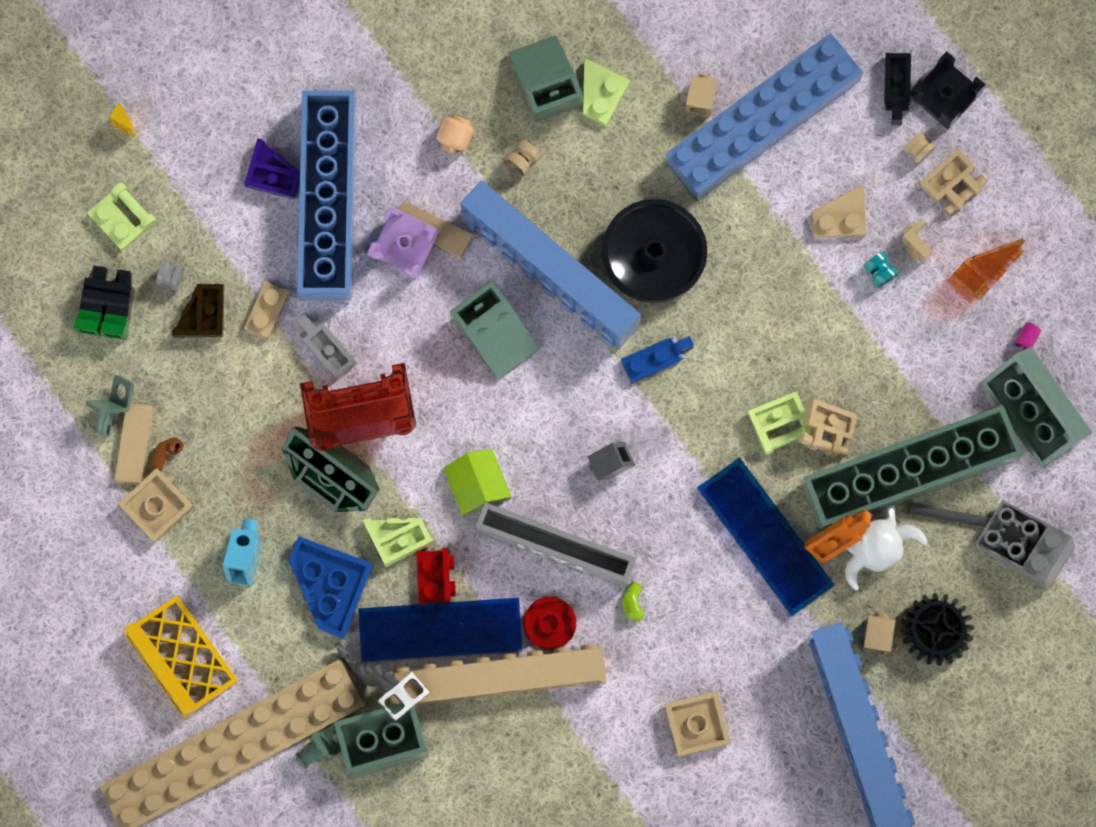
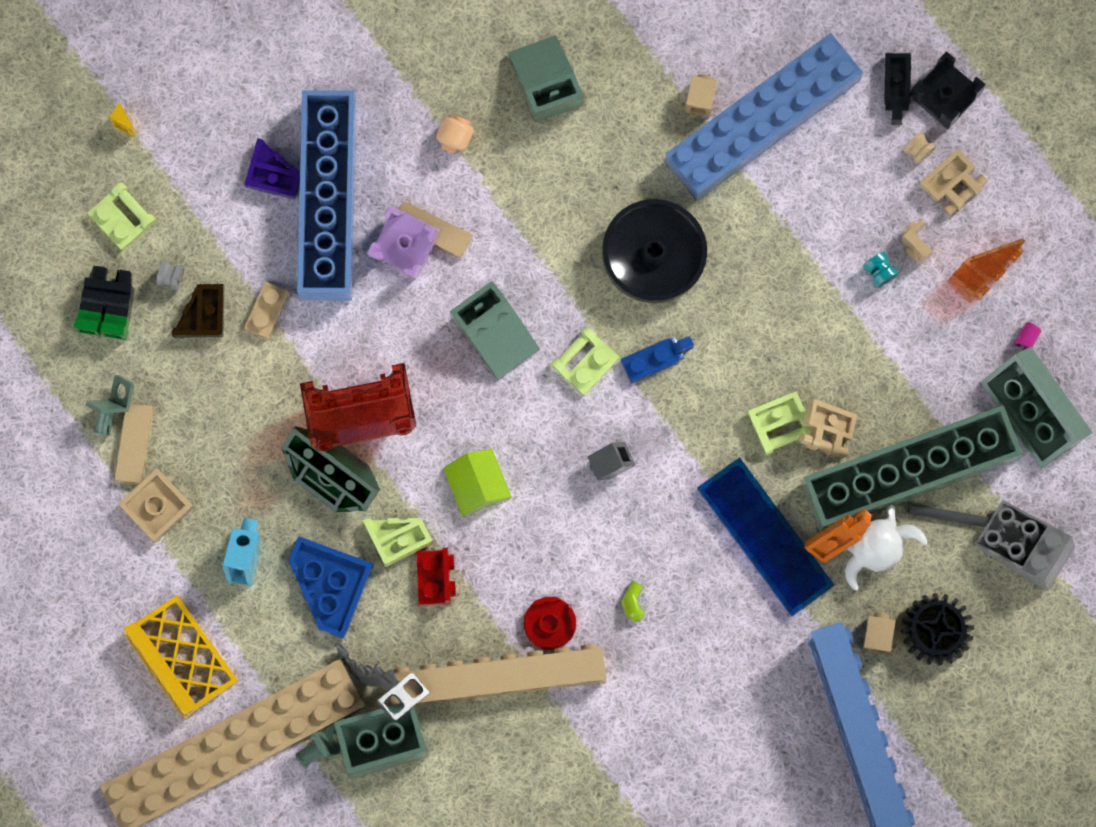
dark orange arm [150,437,184,471] -> none
light grey hinge [296,313,357,380] -> none
clear blue plate [358,598,523,663] -> none
medium blue brick [460,180,641,349] -> none
light grey brick [475,502,636,588] -> none
tan wheel [505,139,541,176] -> none
yellowish green wing [583,59,630,126] -> none
tan plate [665,691,731,757] -> none
tan wing [812,186,866,238] -> none
none -> yellowish green plate [550,326,620,396]

